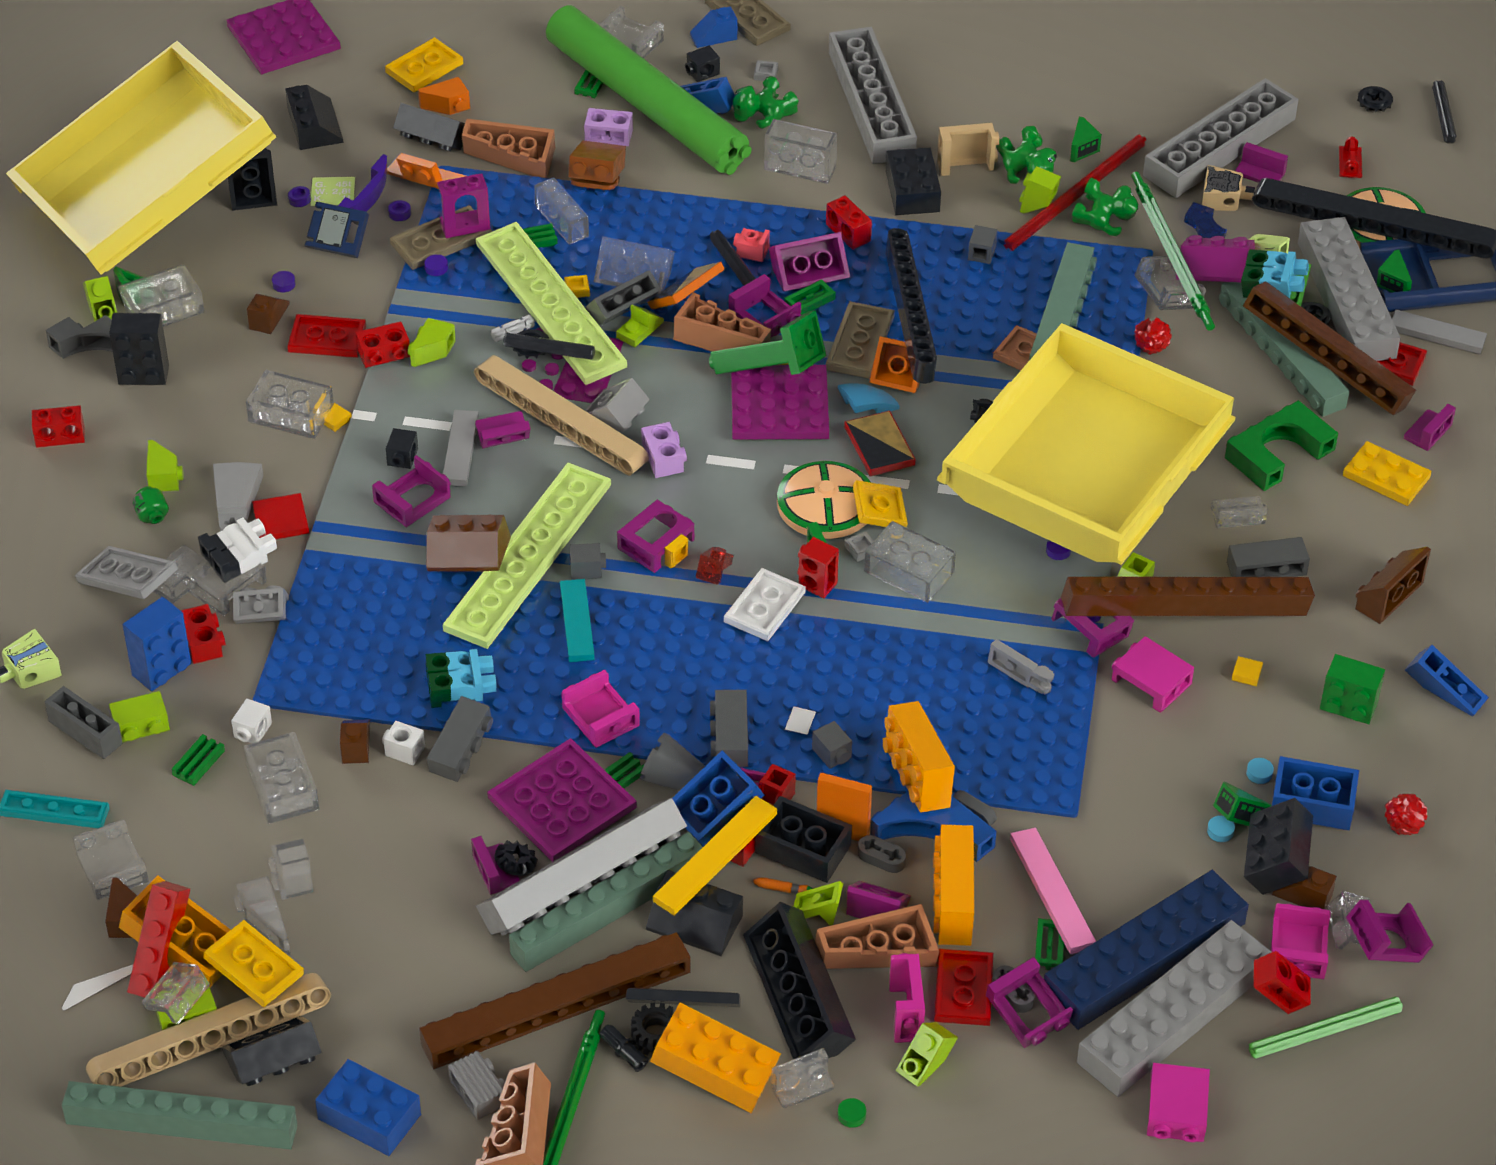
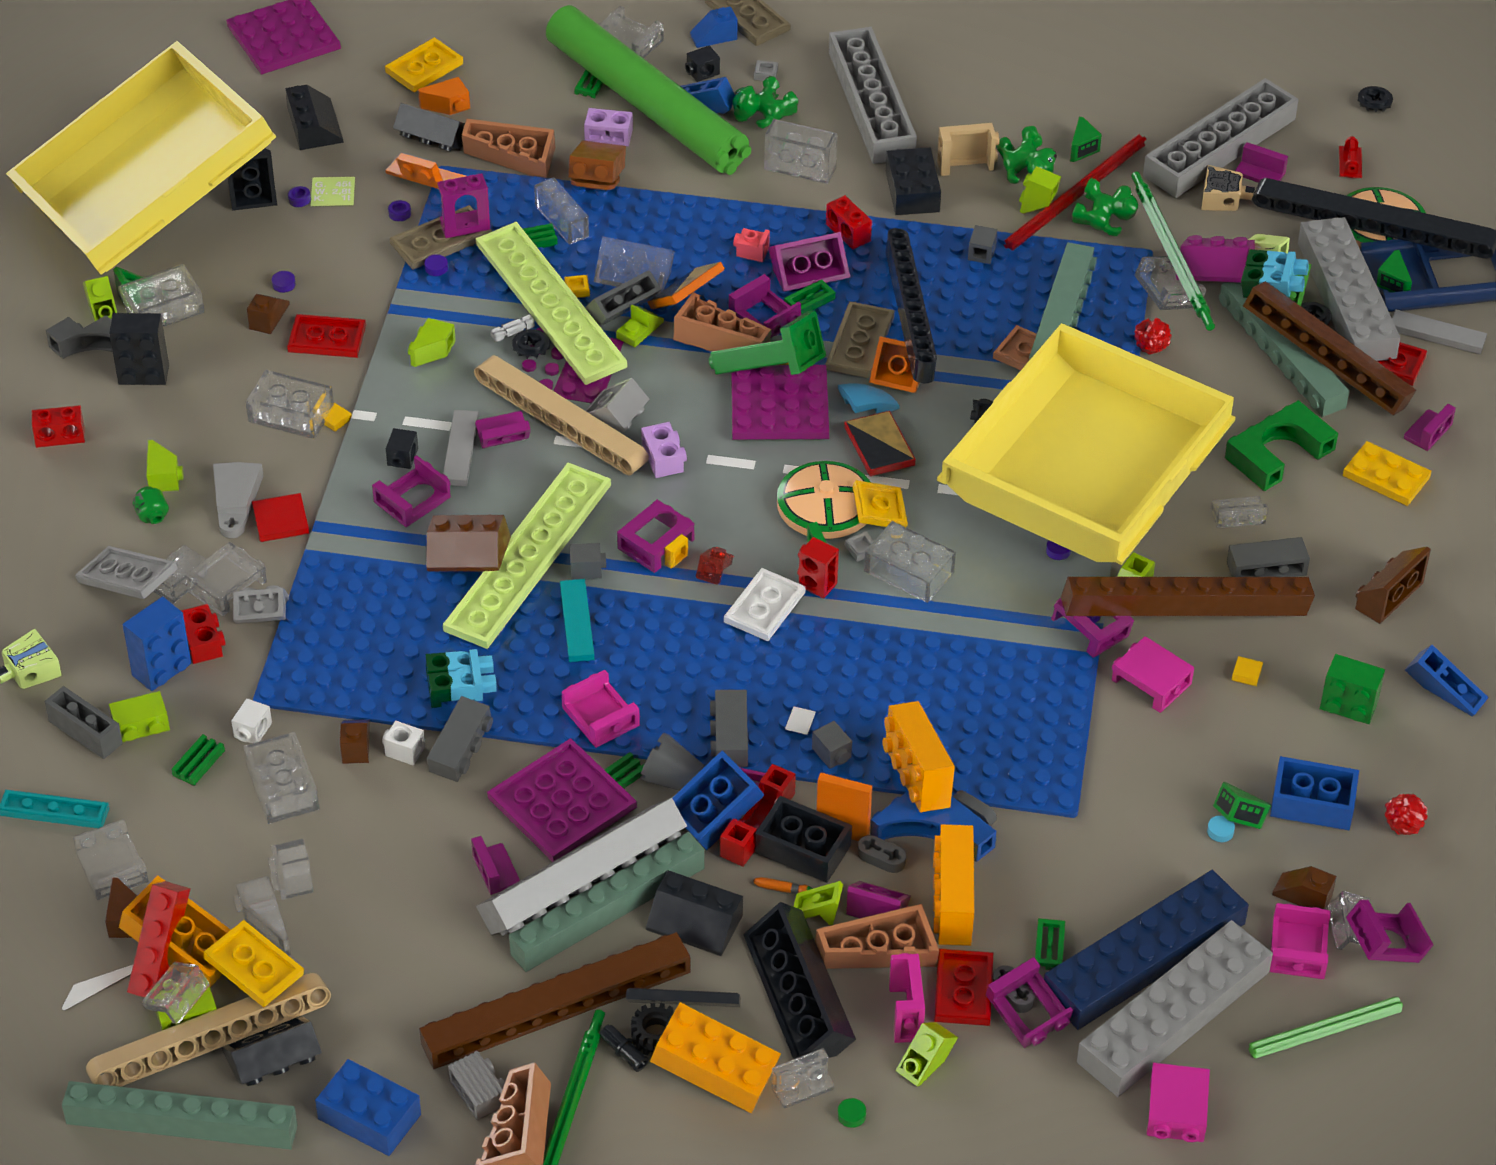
white hips [198,517,277,583] -> none
dark blue container [304,202,369,258] -> none
dark purple slope [338,154,387,212] -> none
red brick [356,321,410,368] -> none
black gear [494,840,538,876] -> none
black axle [503,333,595,360] -> none
yellow tile [653,796,777,916] -> none
black axle [710,230,756,286] -> none
light grey hinge [988,639,1054,695] -> none
bright pink tile [1010,828,1096,954] -> none
clear blue tile [1184,202,1227,238] -> none
black brick [1244,798,1313,895] -> none
medium azure tile [1246,758,1274,784] -> none
red brick [1254,951,1311,1014] -> none
black axle [1432,80,1457,143] -> none

